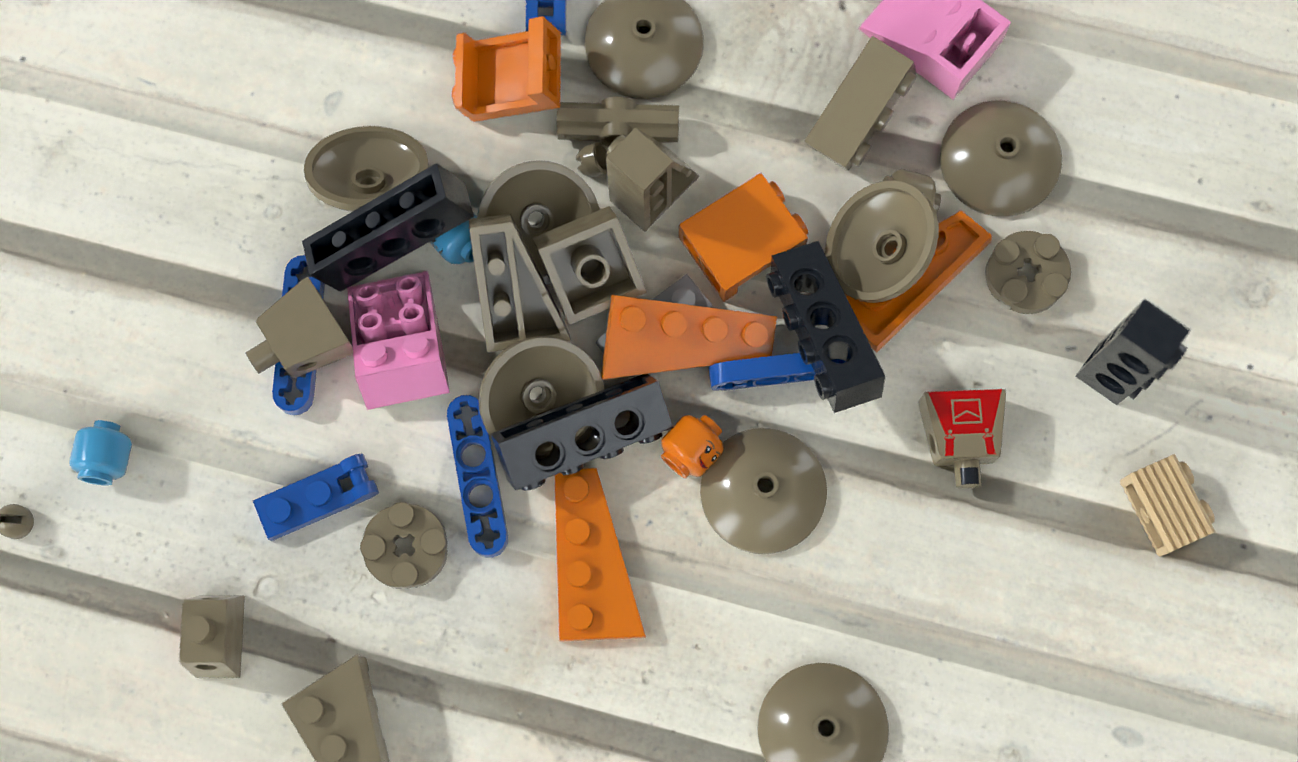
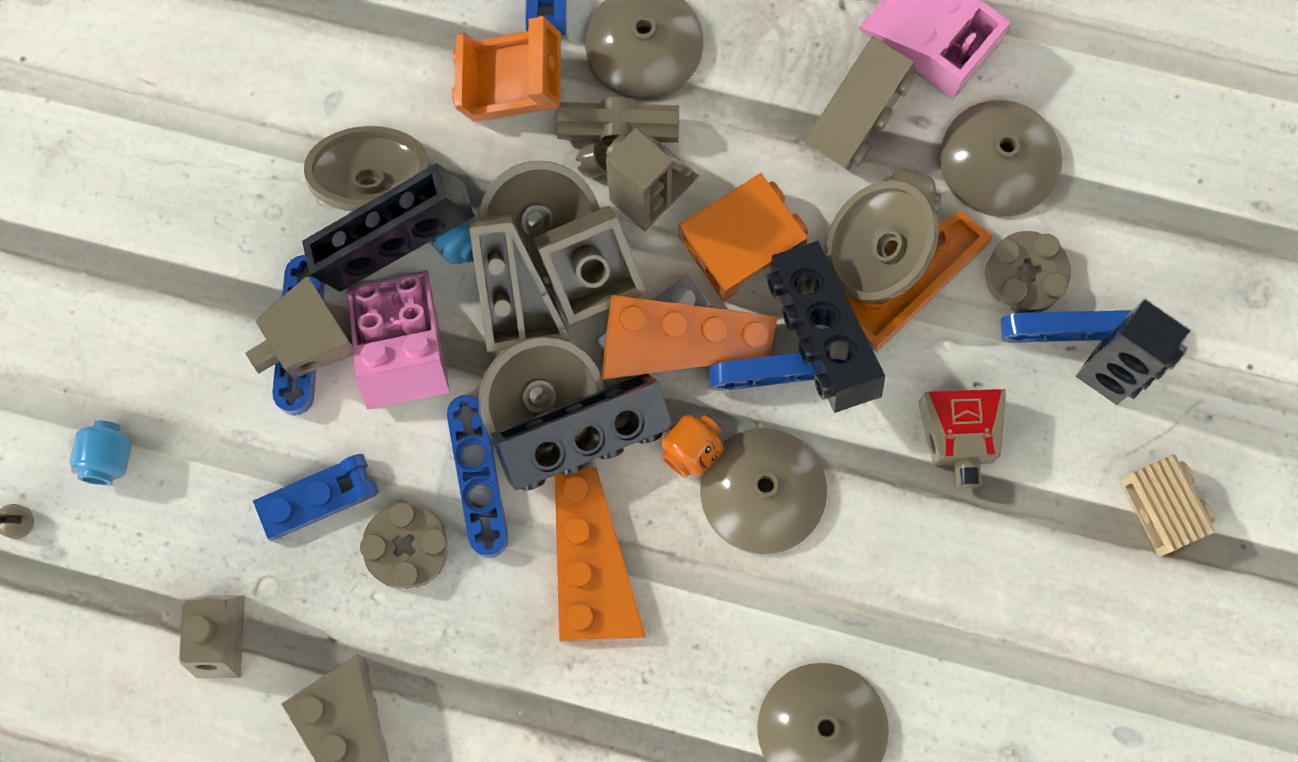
none -> blue beam [1001,310,1132,343]

